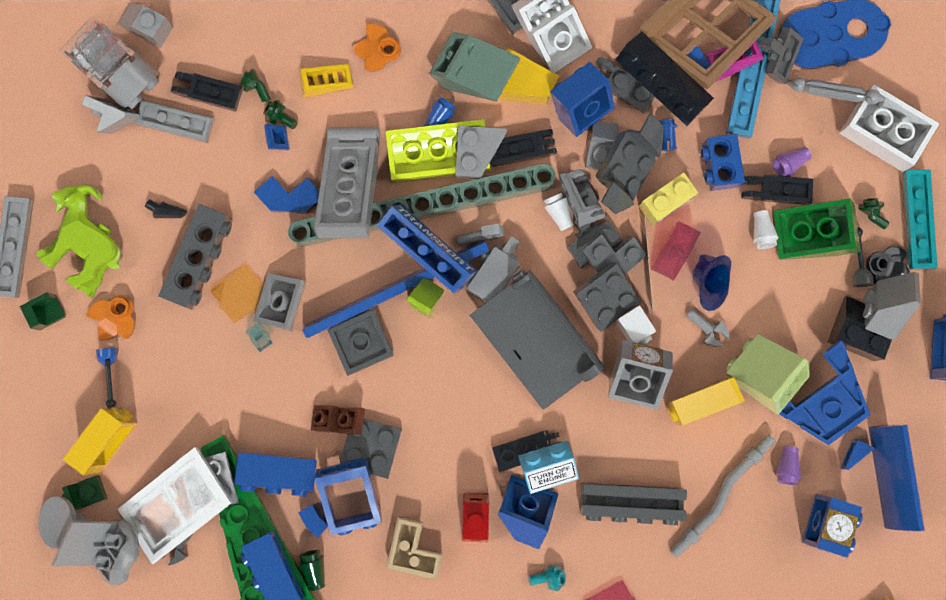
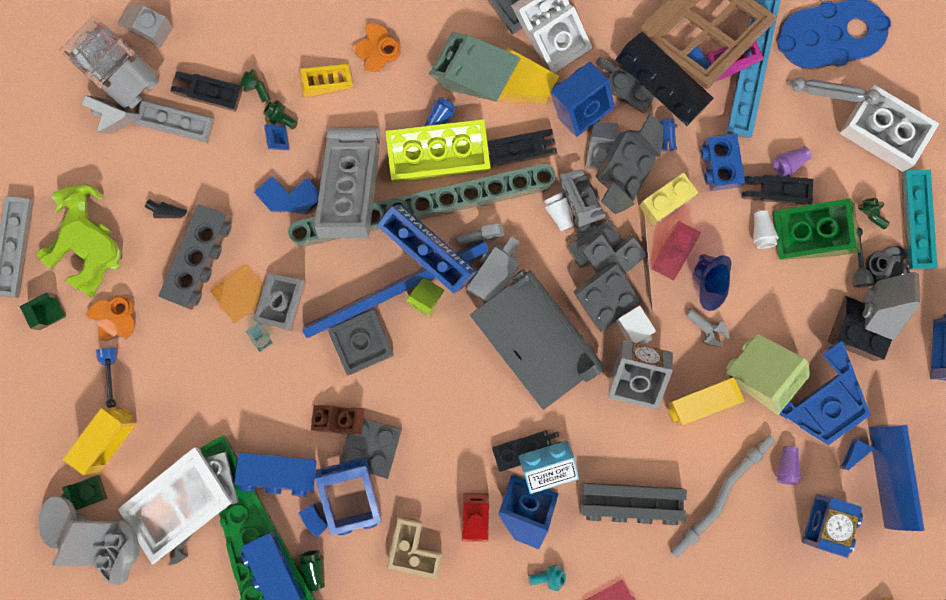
light grey wing [456,126,507,179] -> none
dark grey hinge [758,27,804,84] -> none

